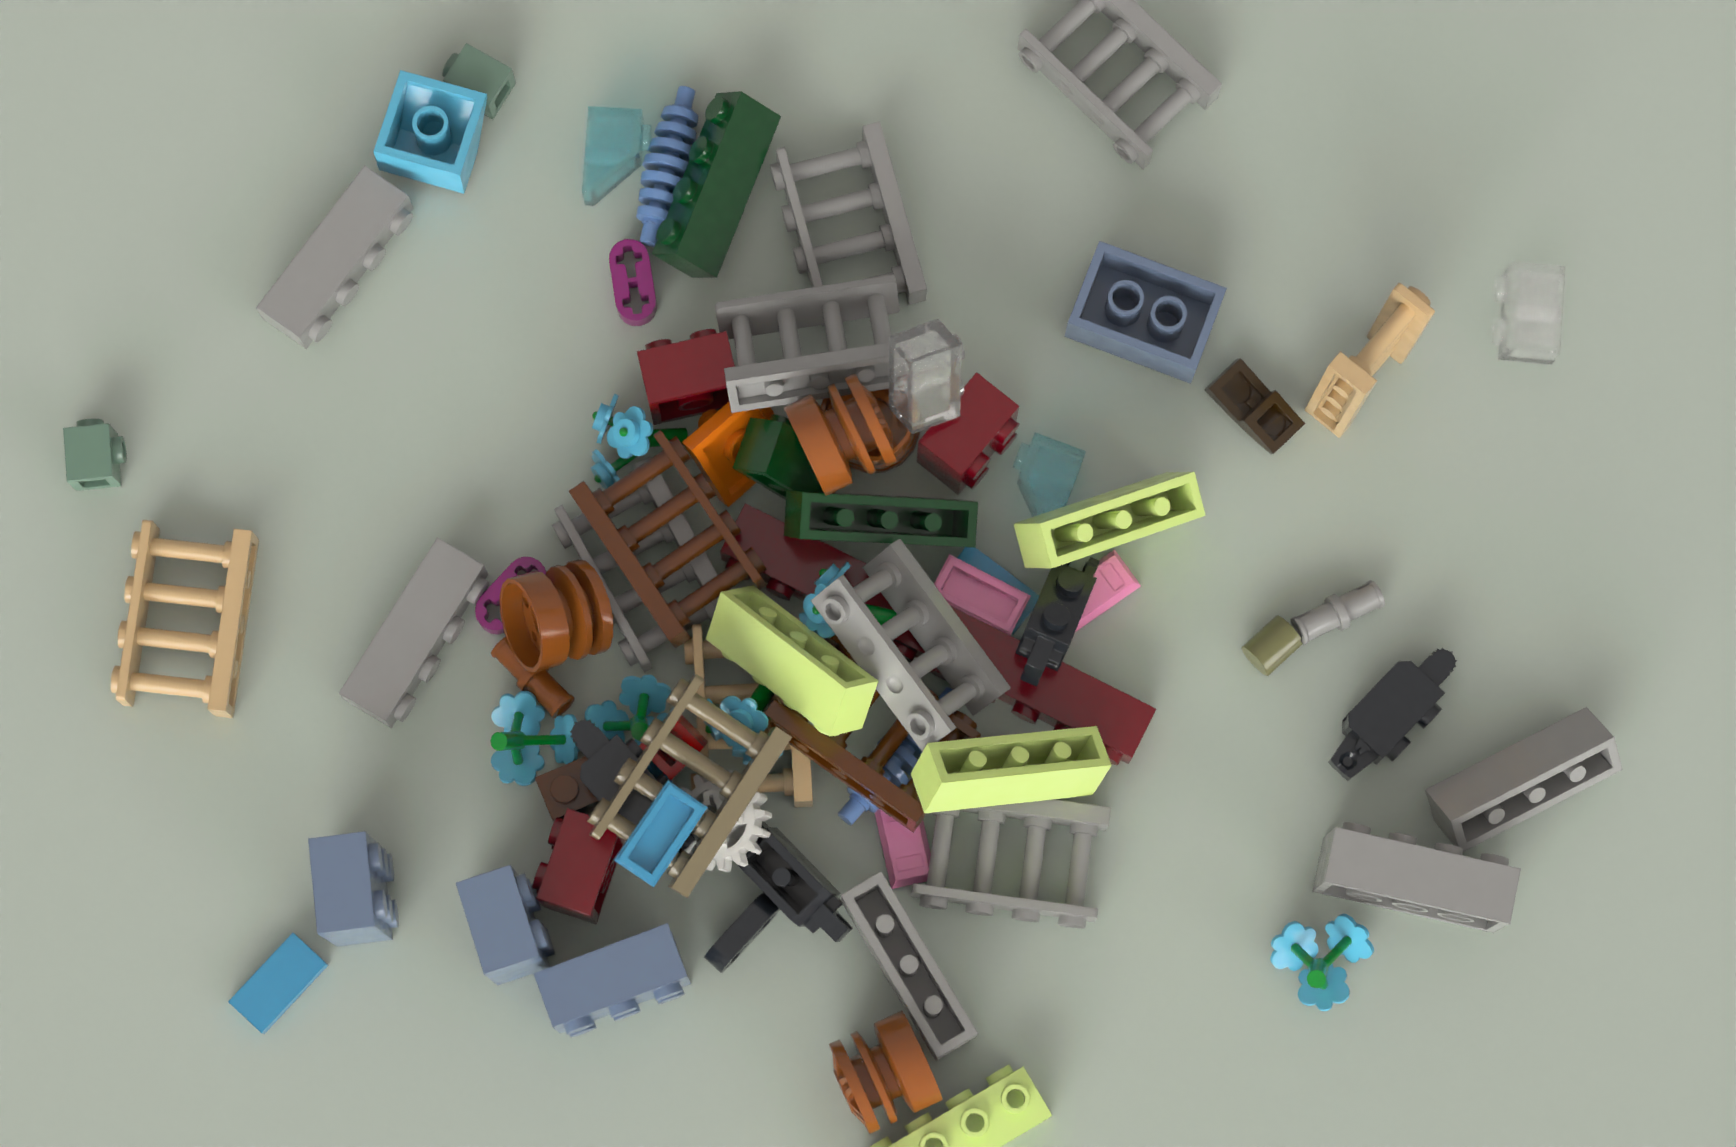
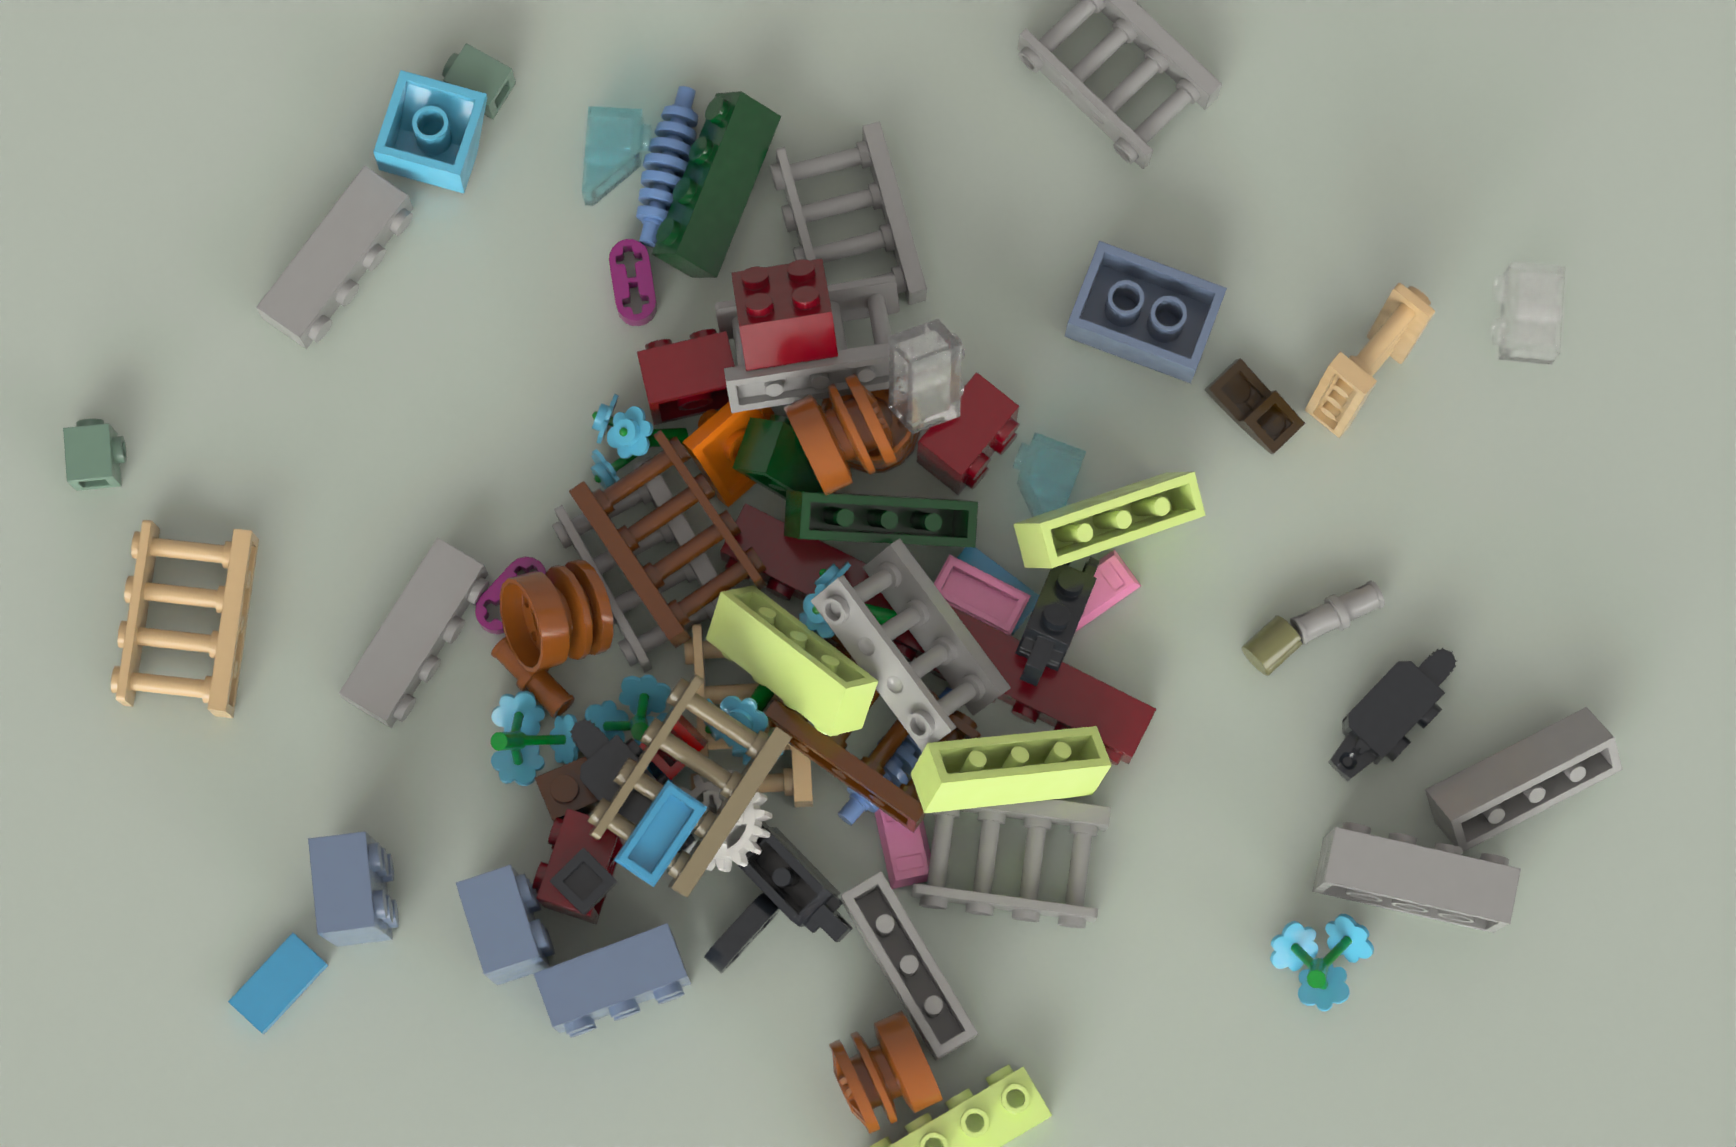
none -> black plate [550,847,618,916]
none -> dark red brick [731,258,838,371]

